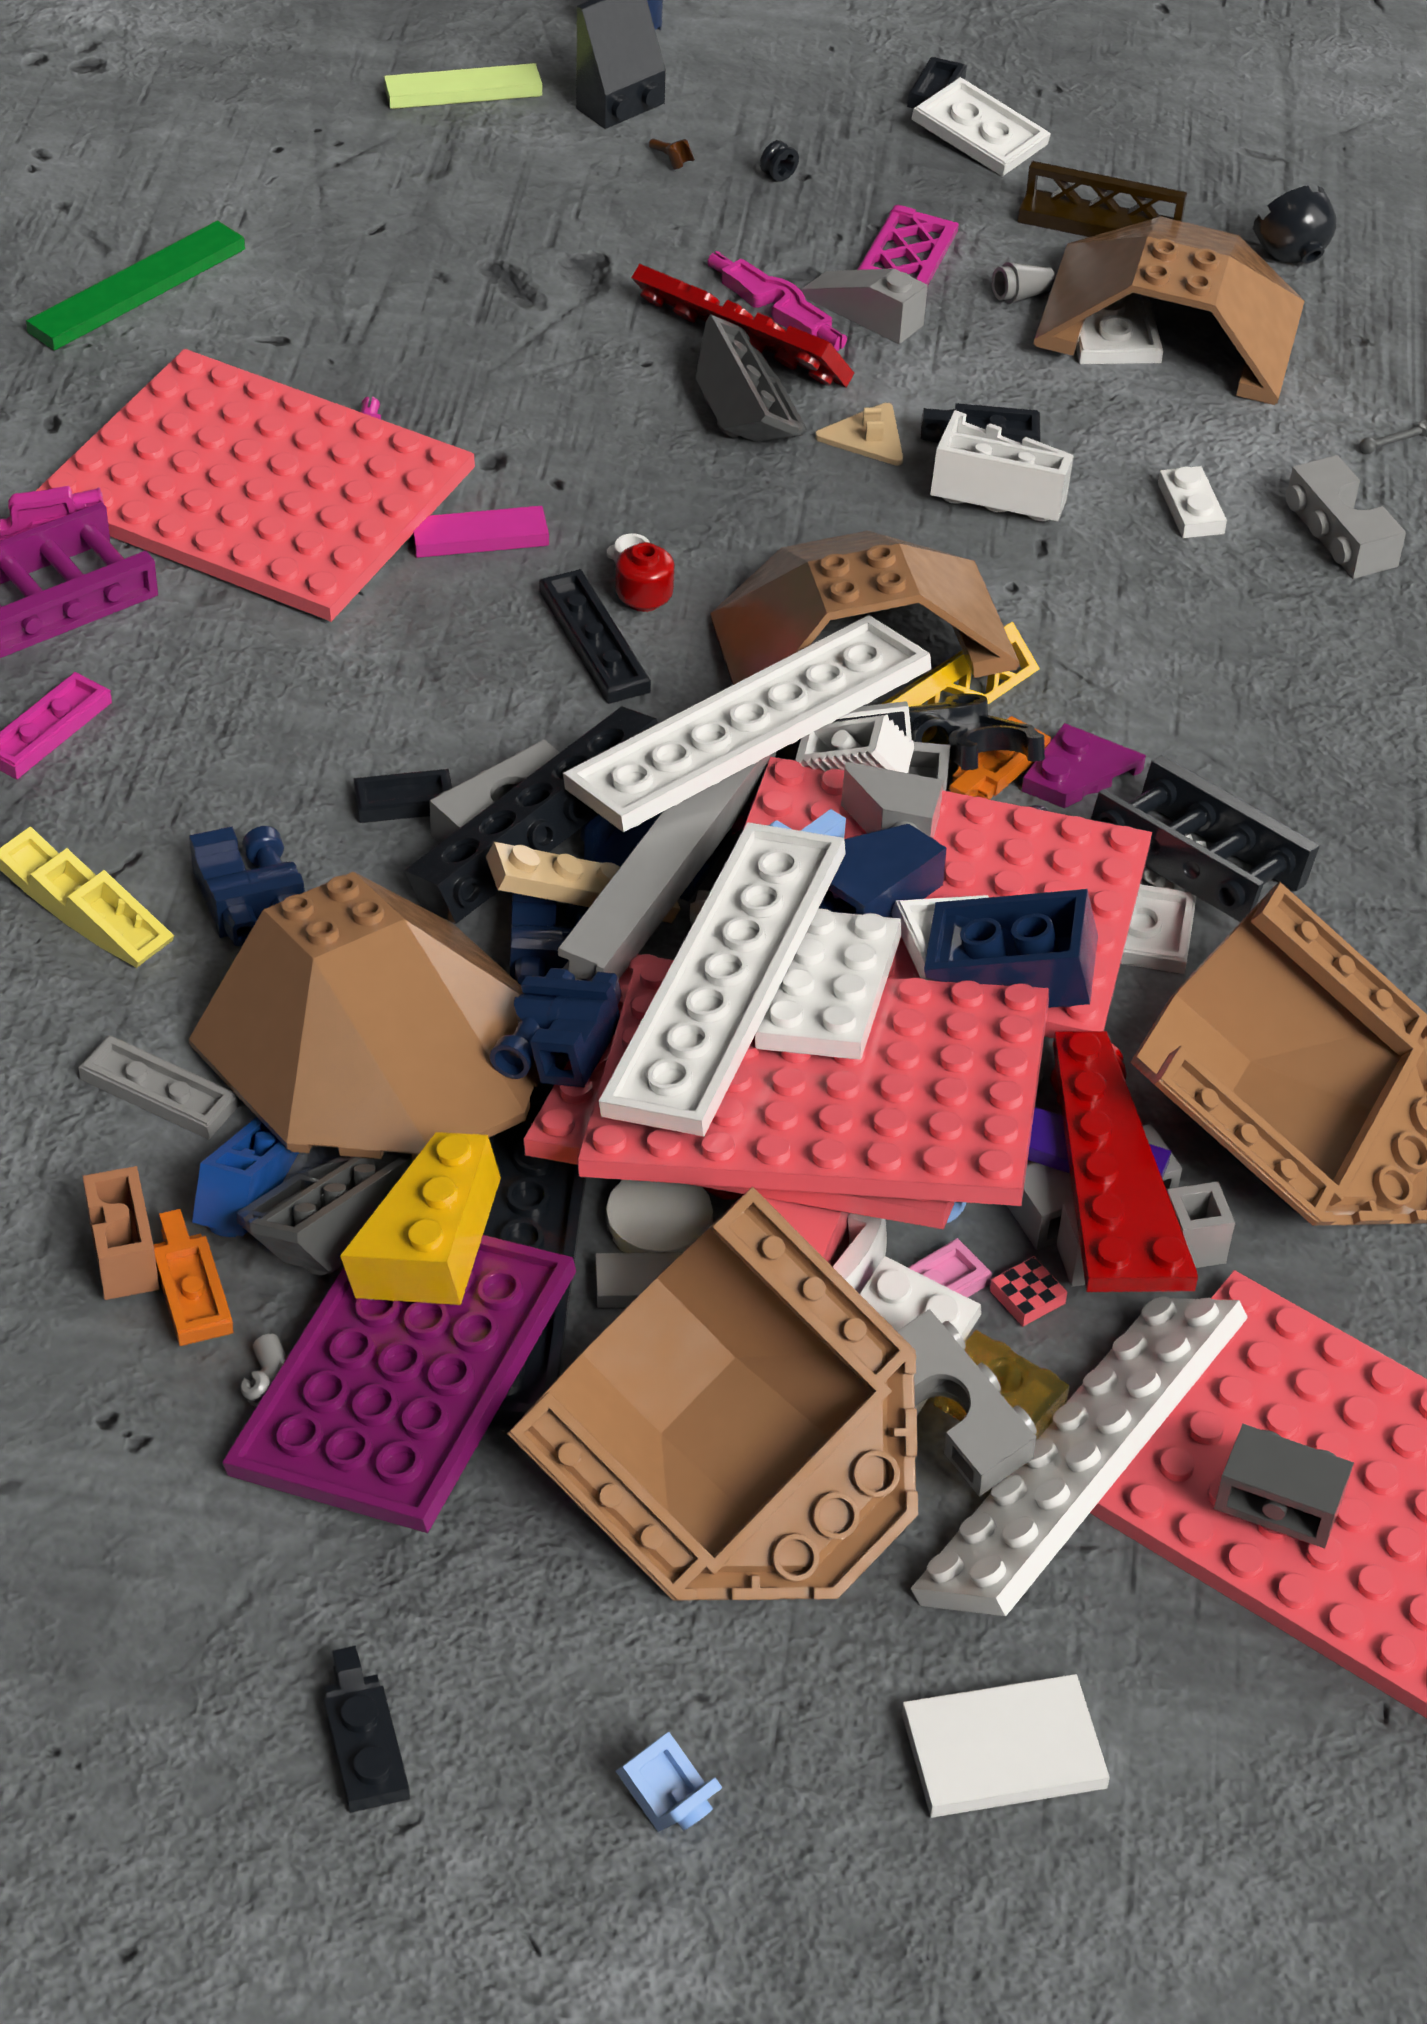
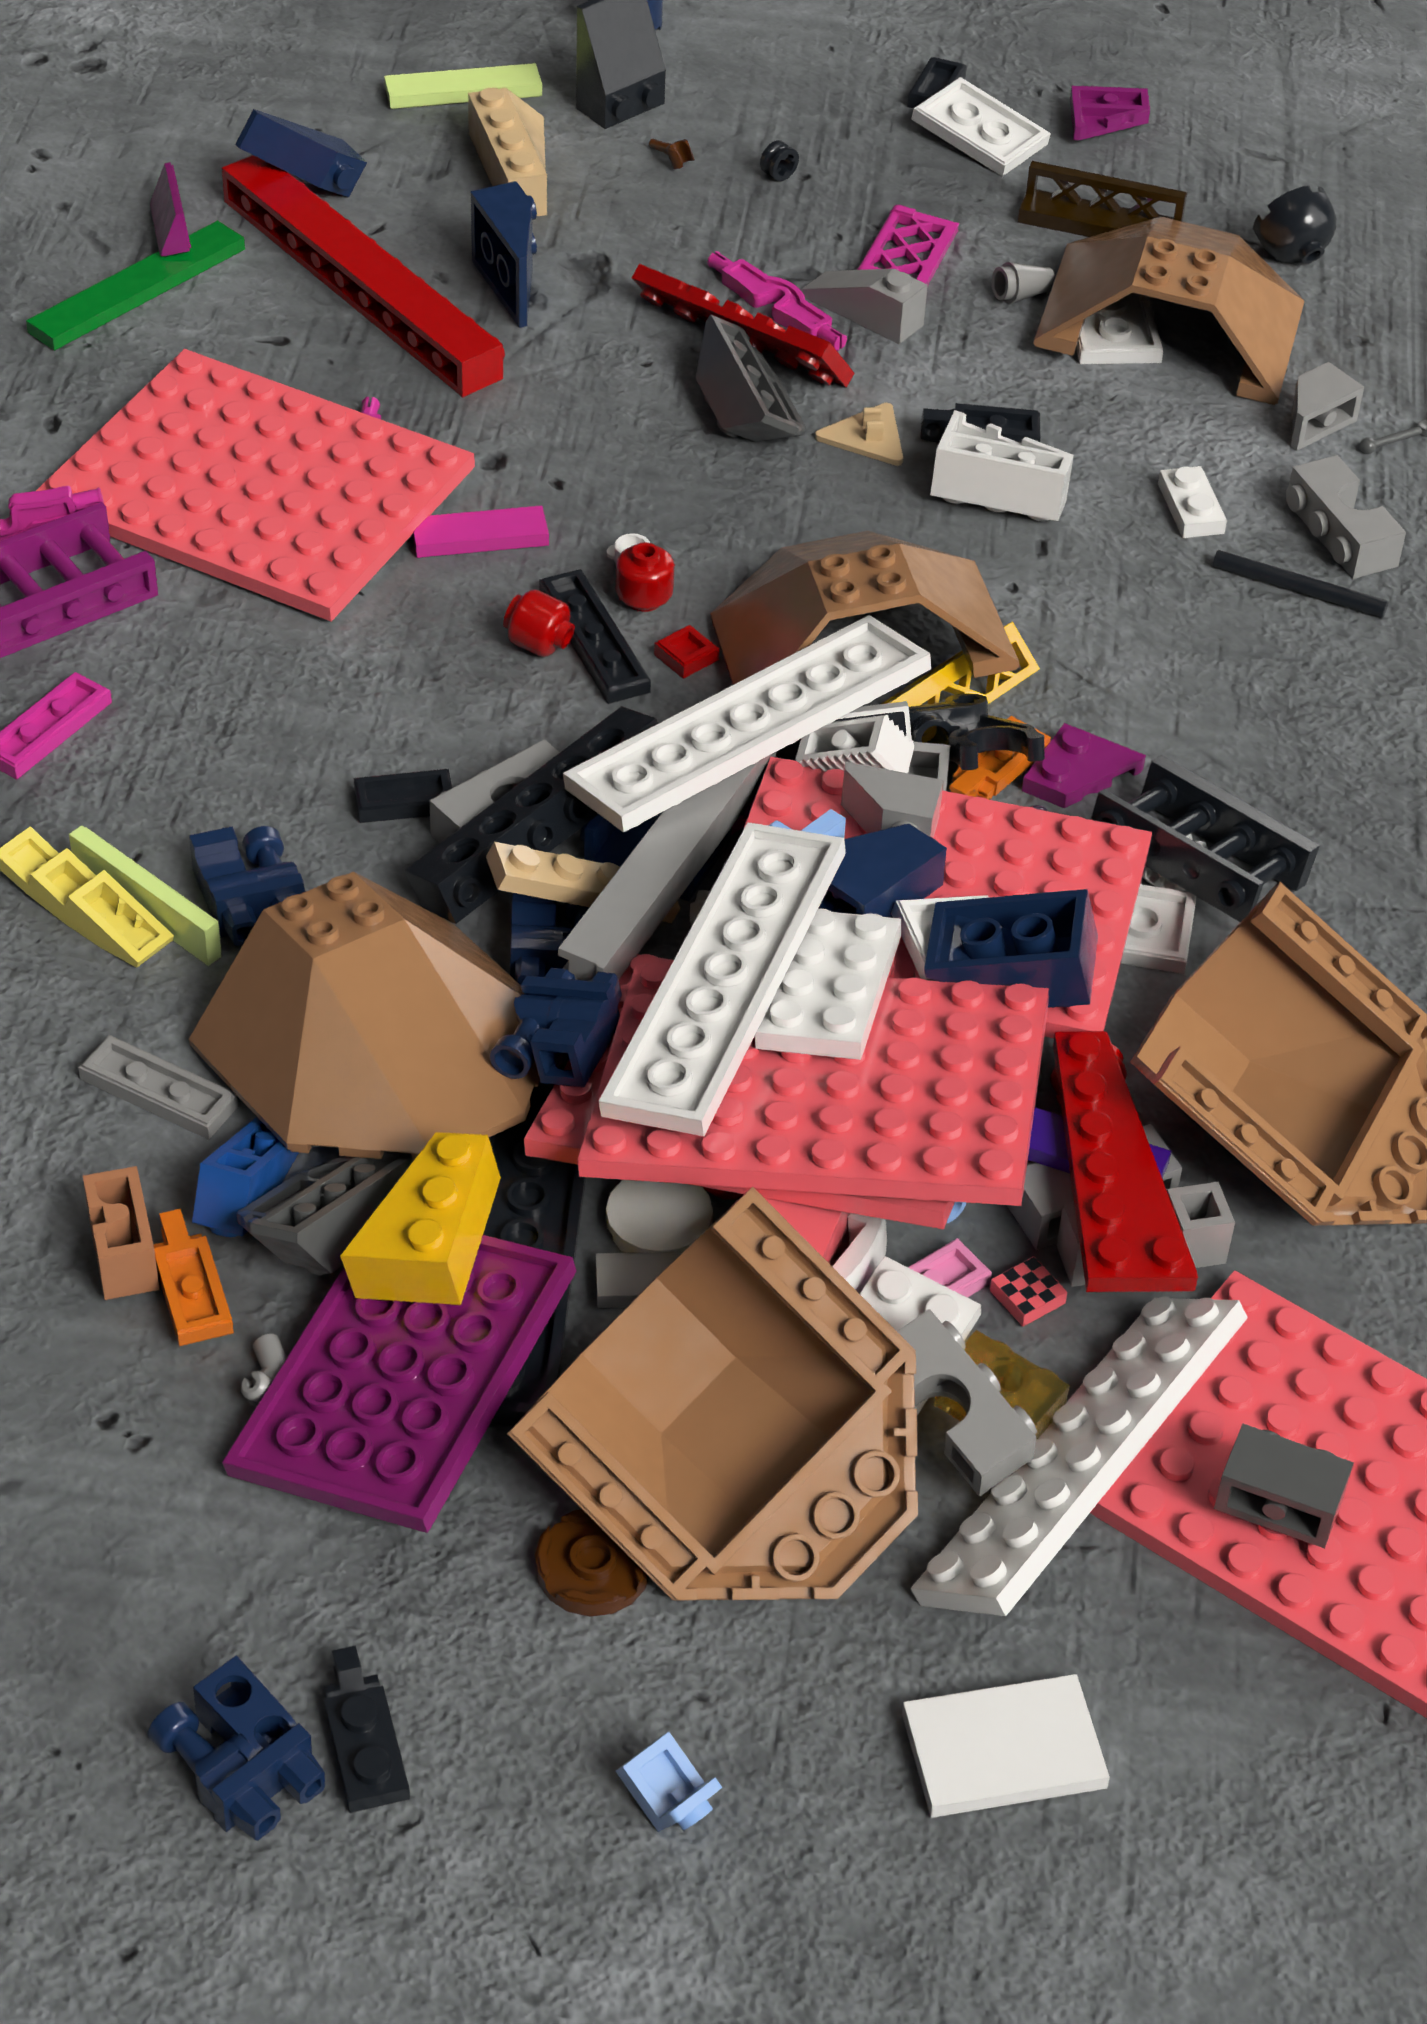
none -> yellowish green tile [69,825,221,966]
none -> dark blue hips [148,1655,325,1841]
none -> magenta slope [150,162,191,256]
none -> red brick [222,155,505,397]
none -> dark blue slope [235,109,367,197]
none -> tan wedge [468,88,547,216]
none -> dark blue slope [471,181,537,328]
none -> red head [503,589,575,657]
none -> reddish brown tile [535,1509,649,1617]
none -> red tile [654,625,719,679]
none -> magenta wing [1070,85,1150,140]
none -> black bar [1213,550,1389,618]
none -> light grey slope [1291,362,1364,451]

